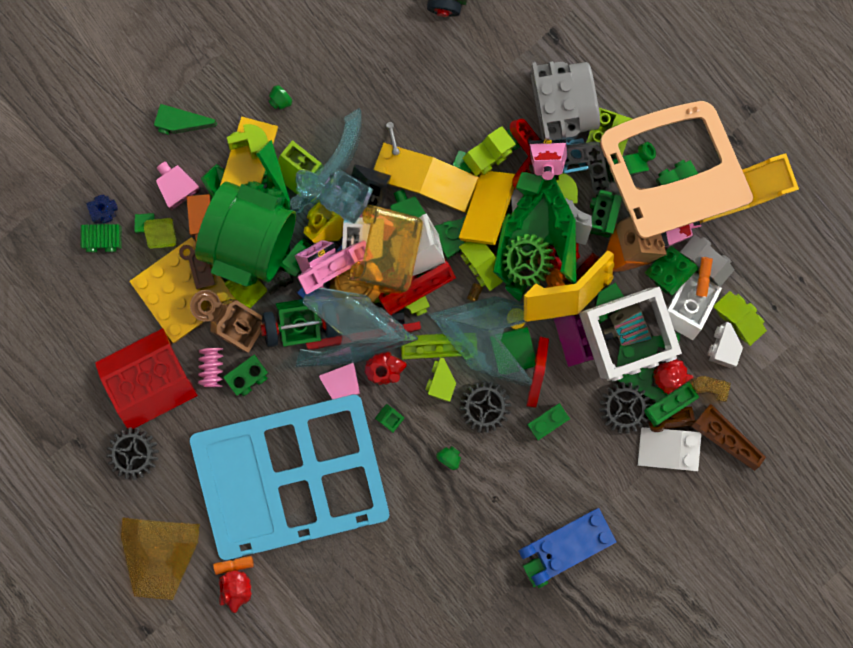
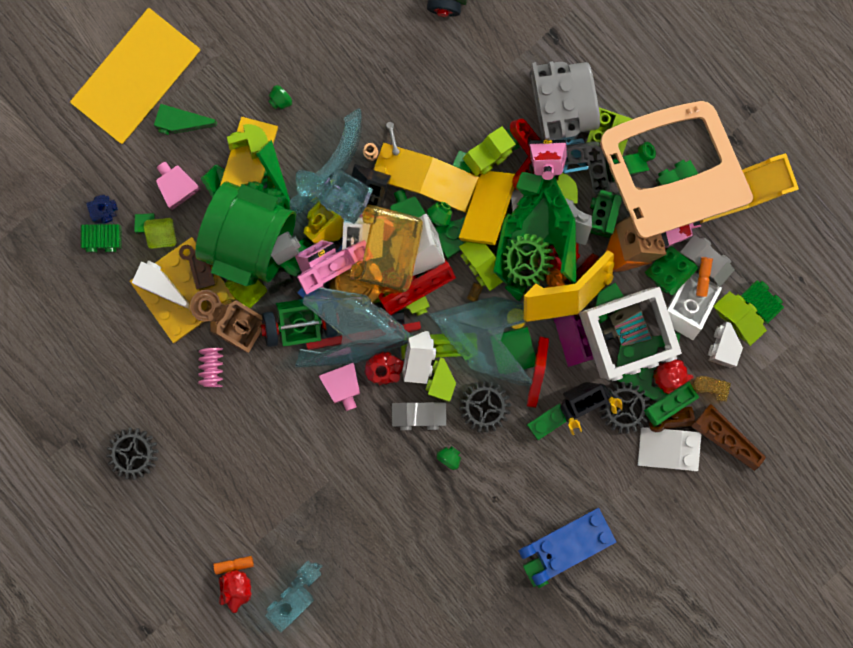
red slope [95,328,198,429] -> none
clear yellow wedge [121,517,200,600] -> none
orange brick [187,194,212,242] -> none
medium azure door [190,394,389,560] -> none
green brick [223,354,269,397] -> none
lime slope [278,140,324,197] -> none
green slope [375,404,405,433] -> none
none -> yellow piece [70,8,200,144]
none -> white slope [132,261,190,310]
none -> clear light blue brick [265,560,324,633]
none -> light grey brick [271,232,301,265]
none -> light nougat pin [363,143,378,161]
none -> light grey brick [392,402,446,430]
none -> white slope [402,331,436,384]
none -> green cone [427,202,452,227]
none -> black torso [560,382,622,435]
none -> green brick [740,280,784,325]

